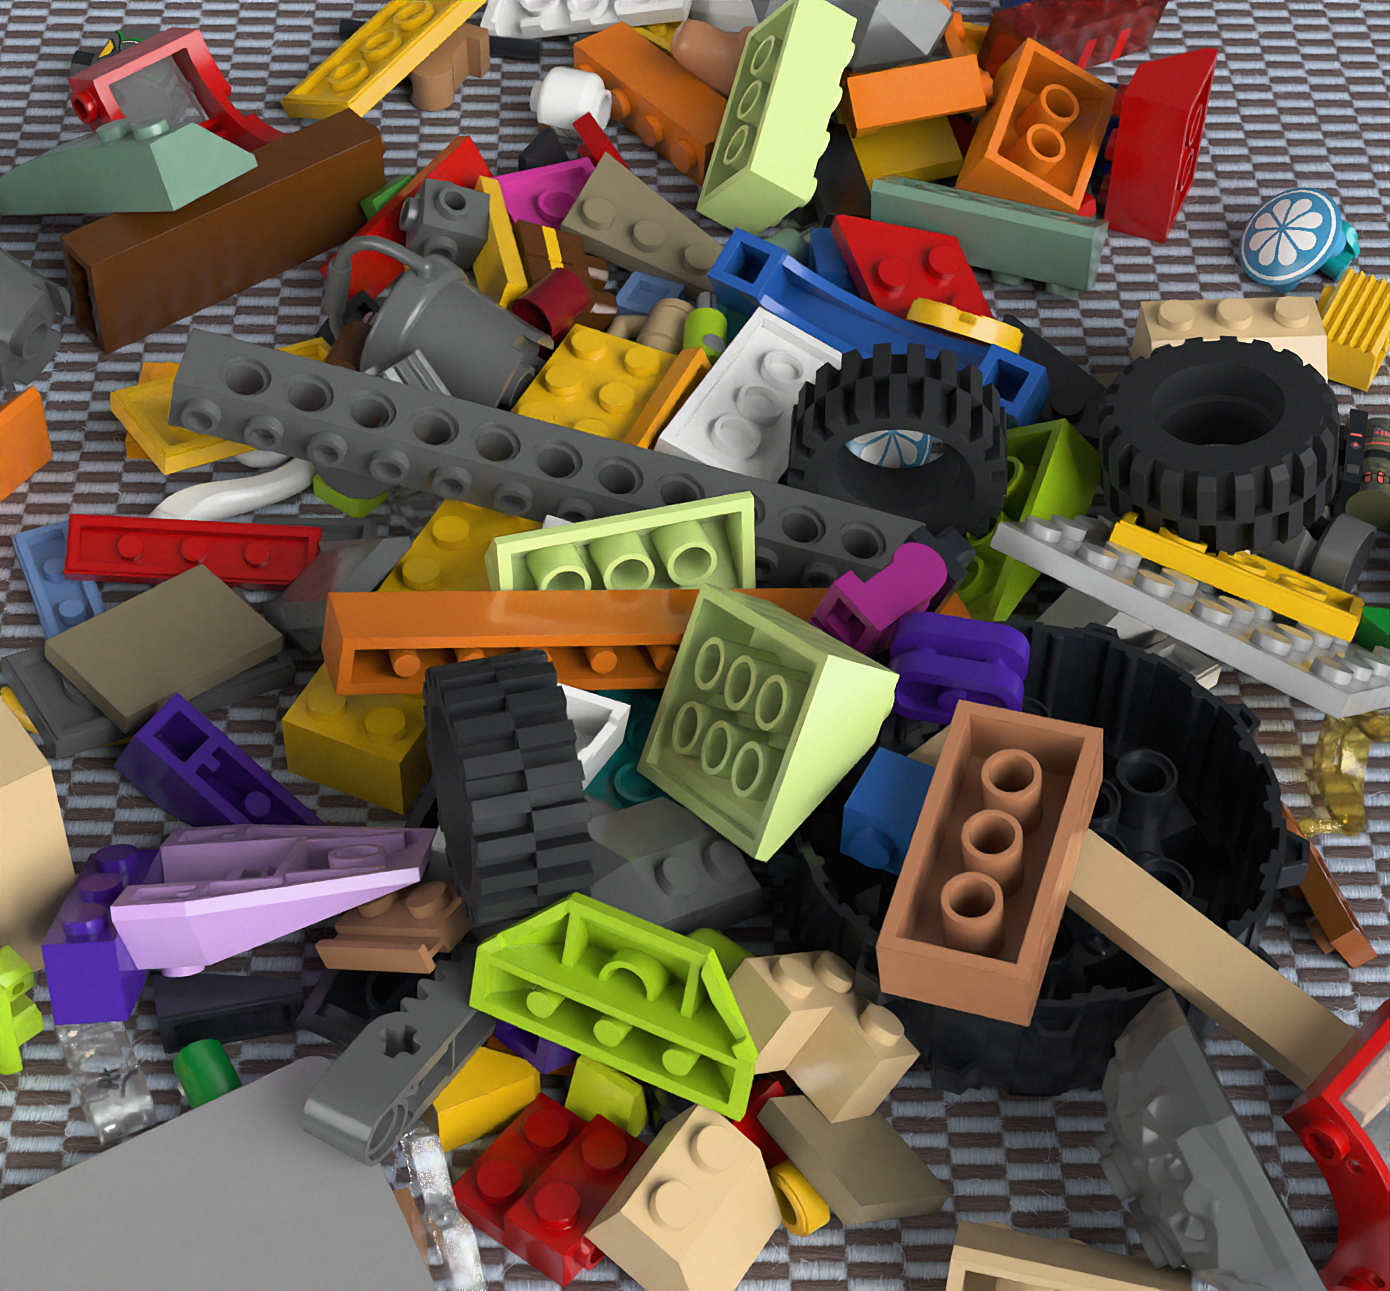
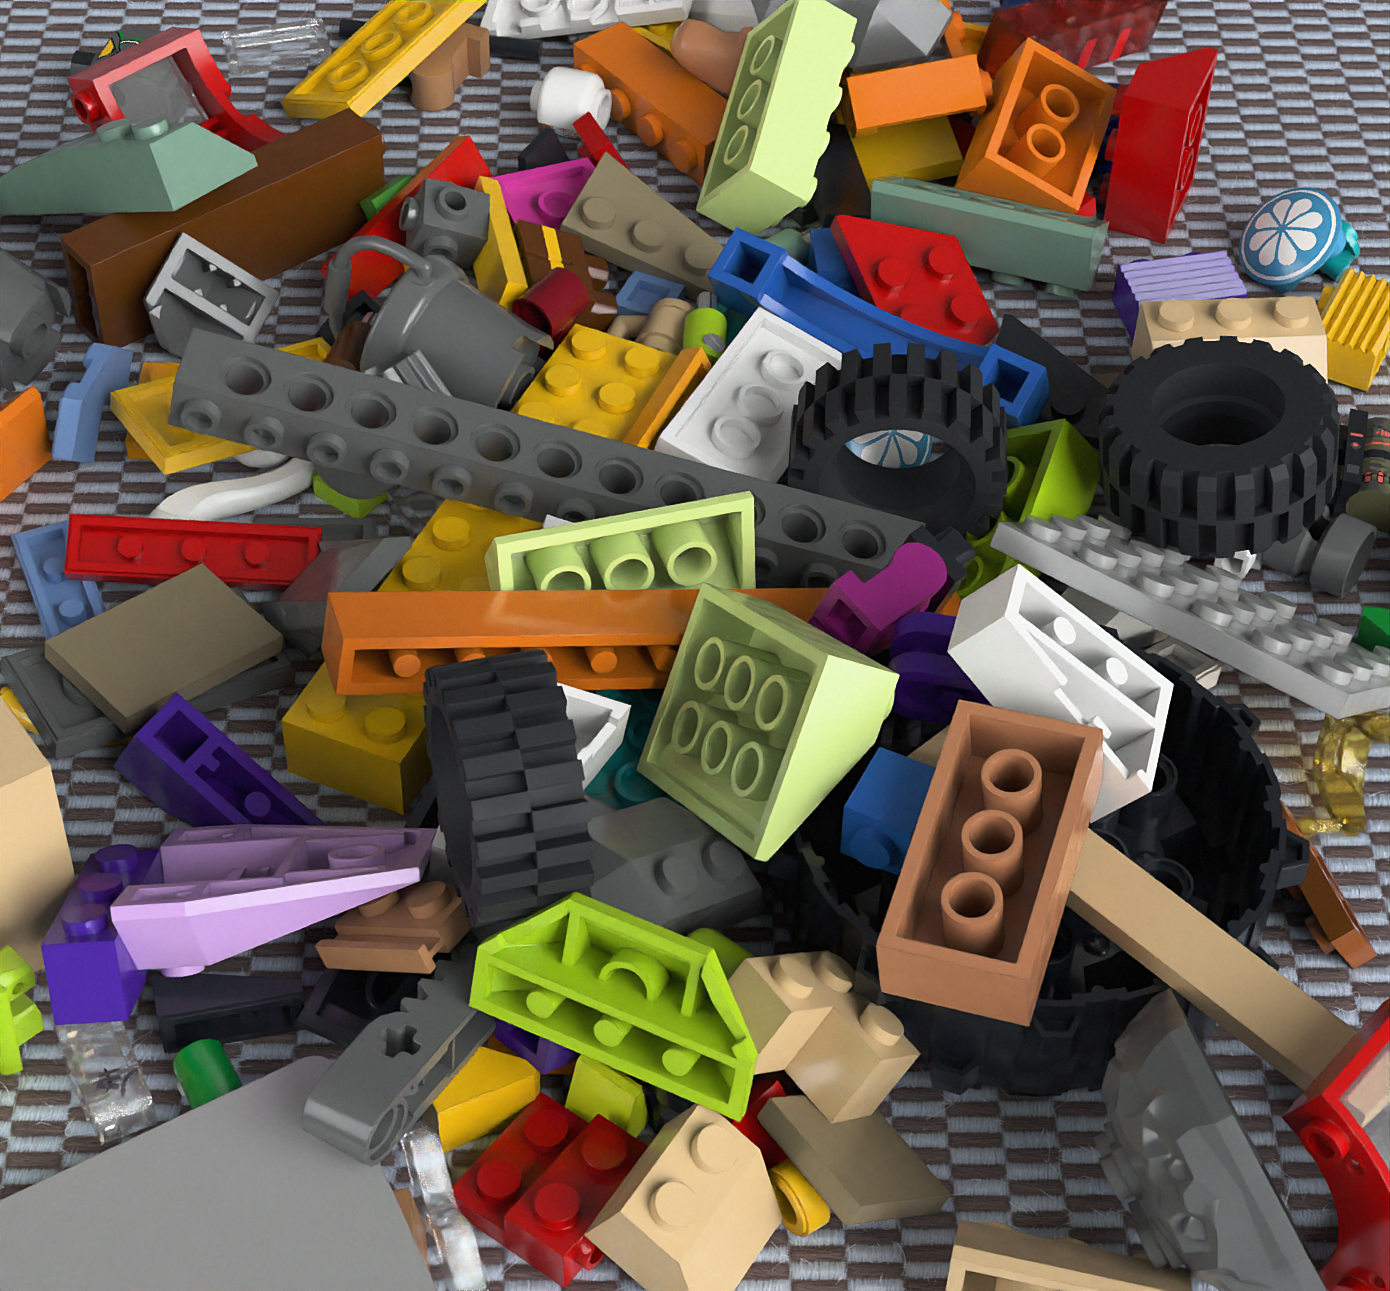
yellow tile [906,298,1024,355] -> none
yellow tile [1109,512,1365,643] -> none
none -> medium blue tile [51,343,133,463]
none -> dark grey slope [142,232,281,359]
none -> clear tile [221,18,332,77]
none -> white wedge [947,564,1174,823]
none -> brick [1112,250,1247,342]

